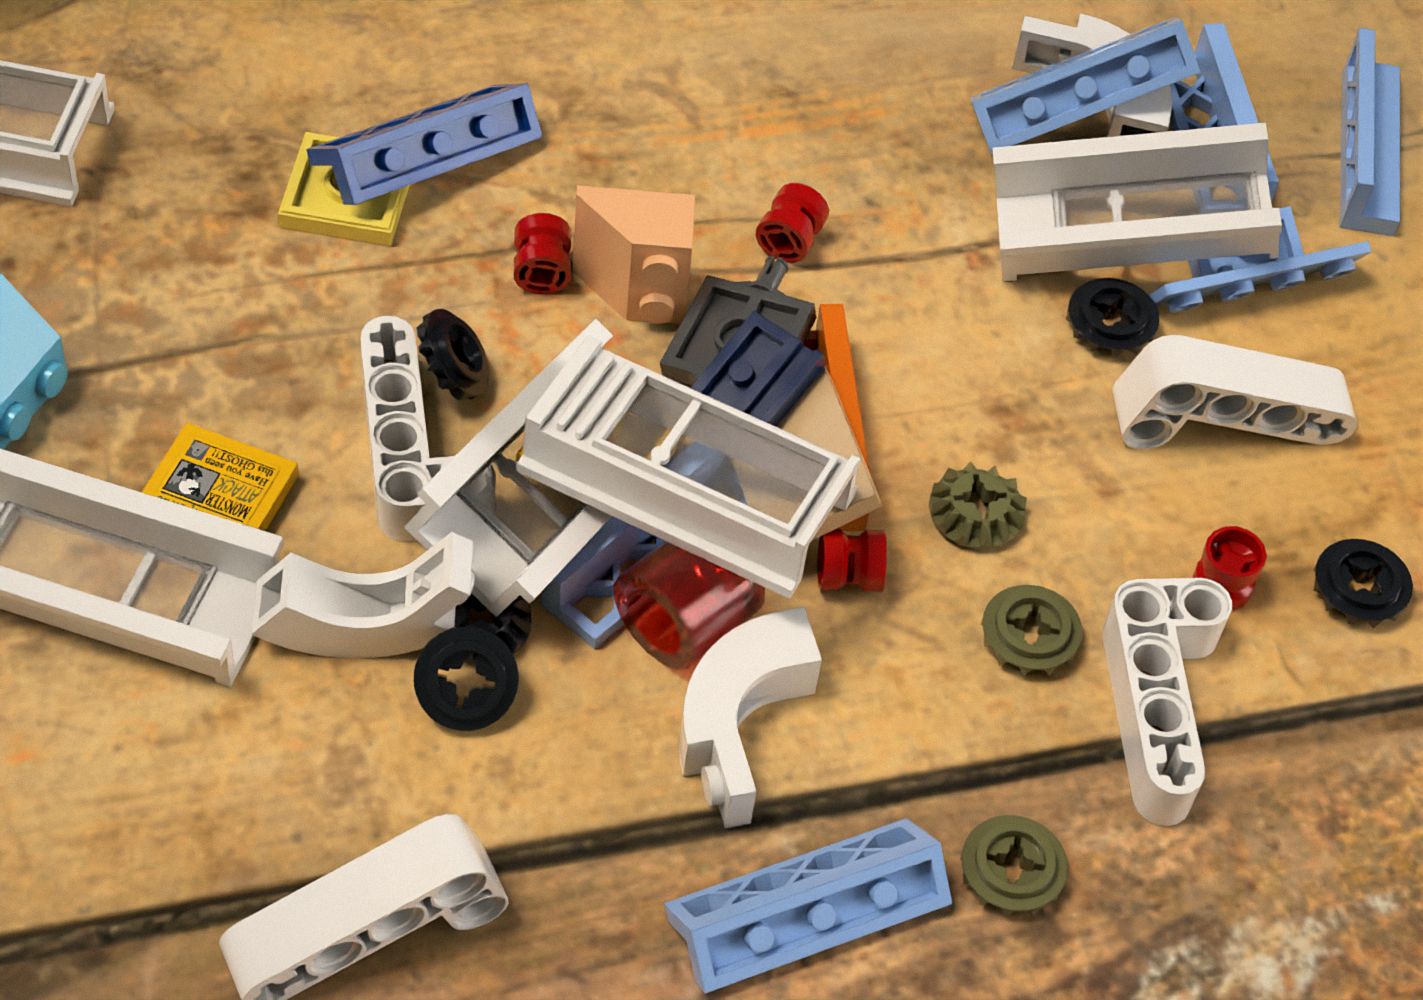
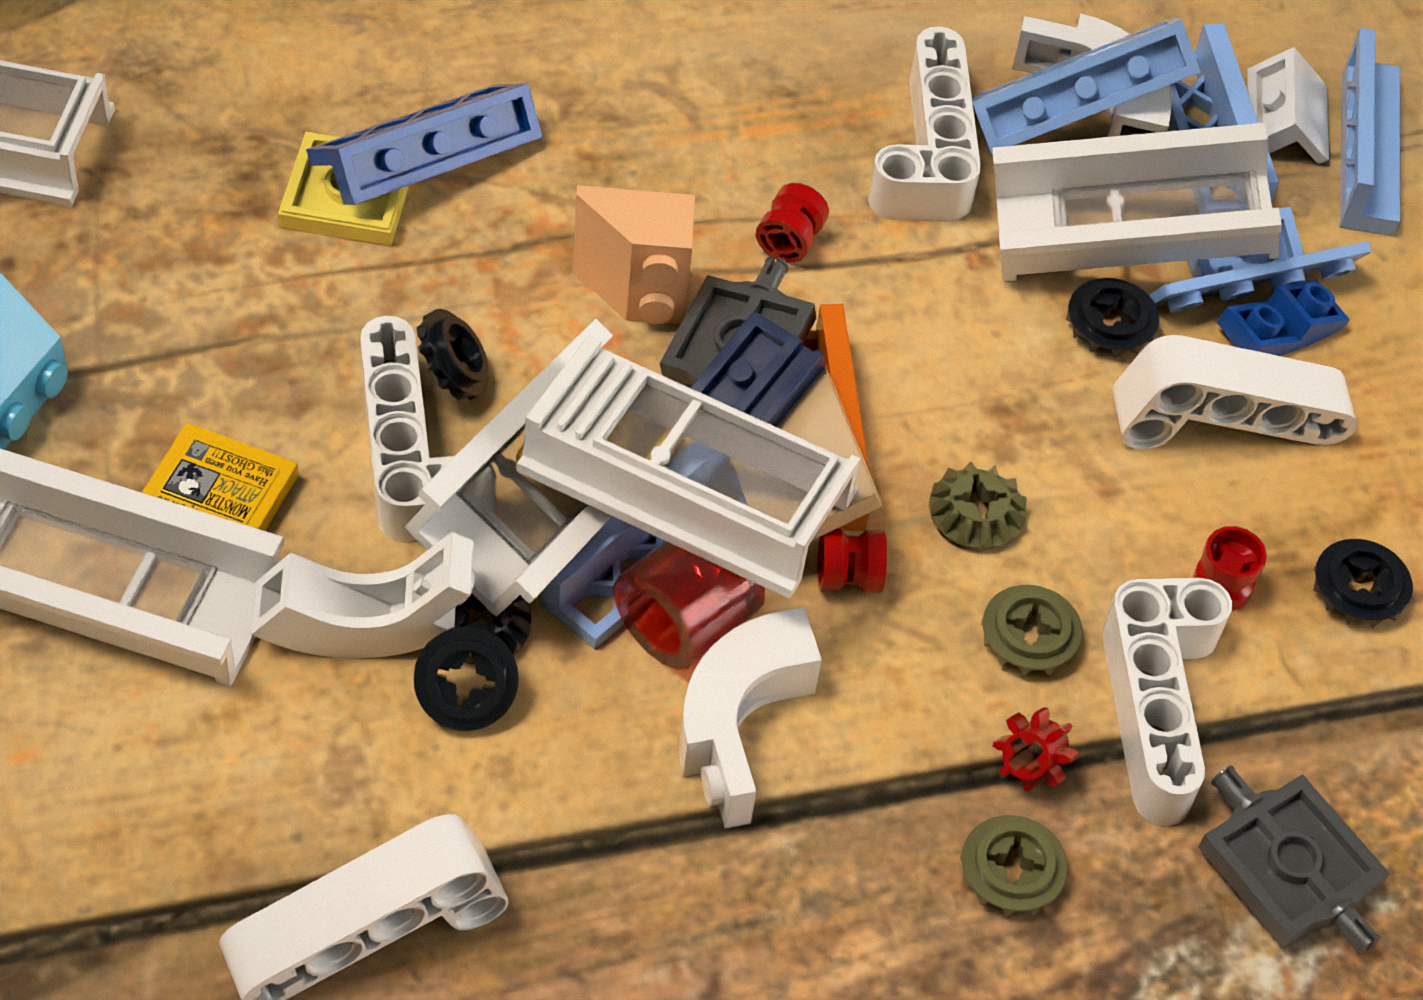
red wheel [513,213,571,294] -> none
light blue fence [664,818,953,993] -> none
none -> white beam [868,26,981,221]
none -> red gear [992,707,1080,792]
none -> dark grey plate [1198,765,1390,956]
none -> blue slope [1216,280,1350,356]
none -> white panel [1247,47,1329,164]

